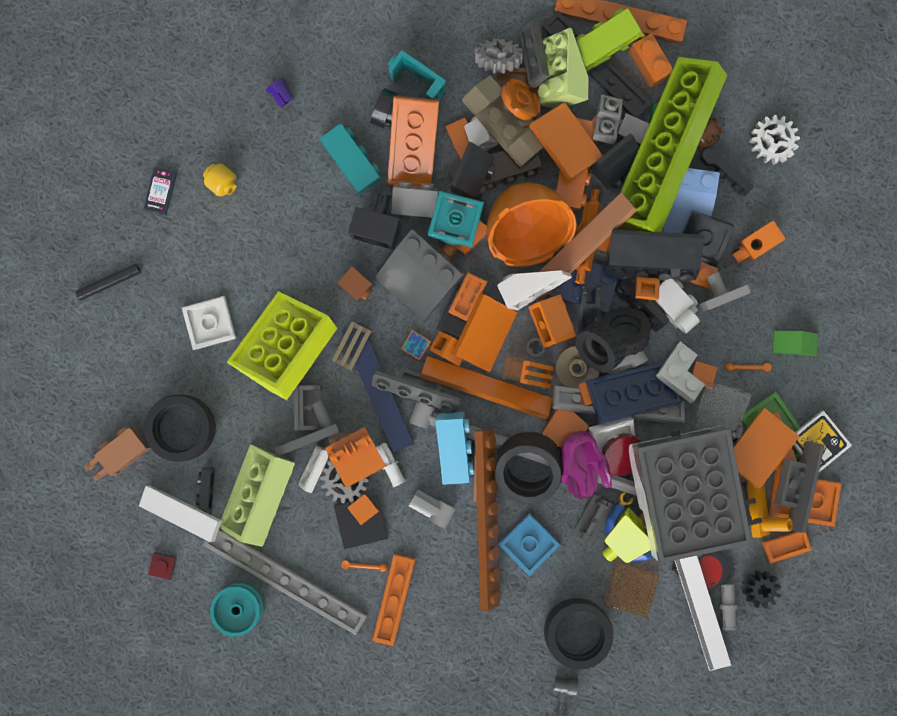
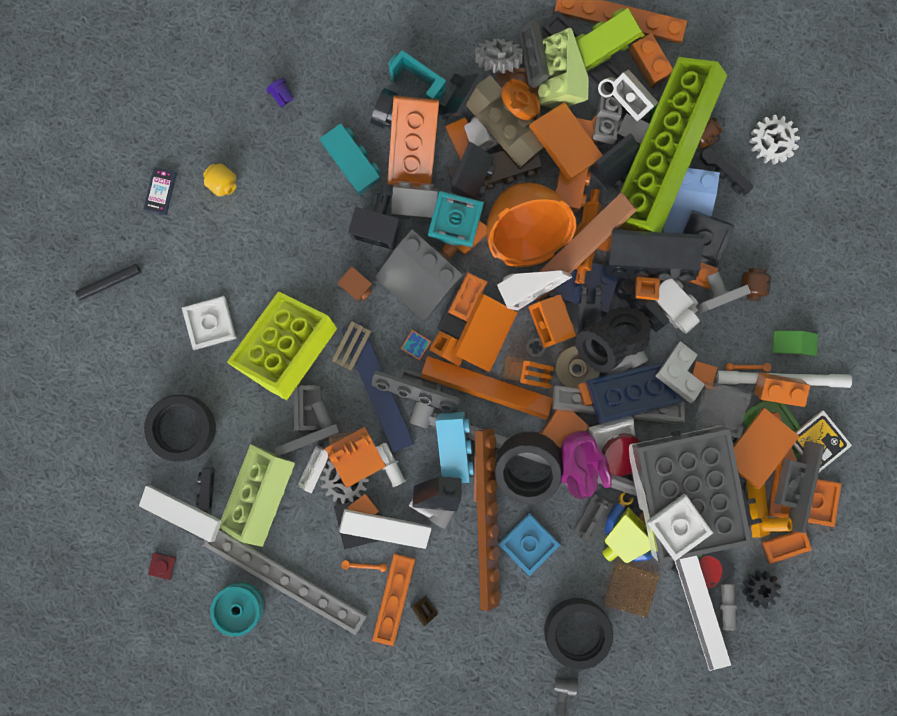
nougat hinge [85,426,150,482] -> none
orange torso [731,220,786,264] -> none
none -> white tile [339,509,432,549]
none -> dark brown slope [410,596,438,626]
none -> black slope [412,476,462,512]
none -> black flag [438,73,483,121]
none -> white hinge [598,70,658,122]
none -> white tile [646,494,713,561]
none -> white piece [716,370,852,388]
none -> reddish brown head [740,268,771,301]
none -> orange brick [754,372,810,407]

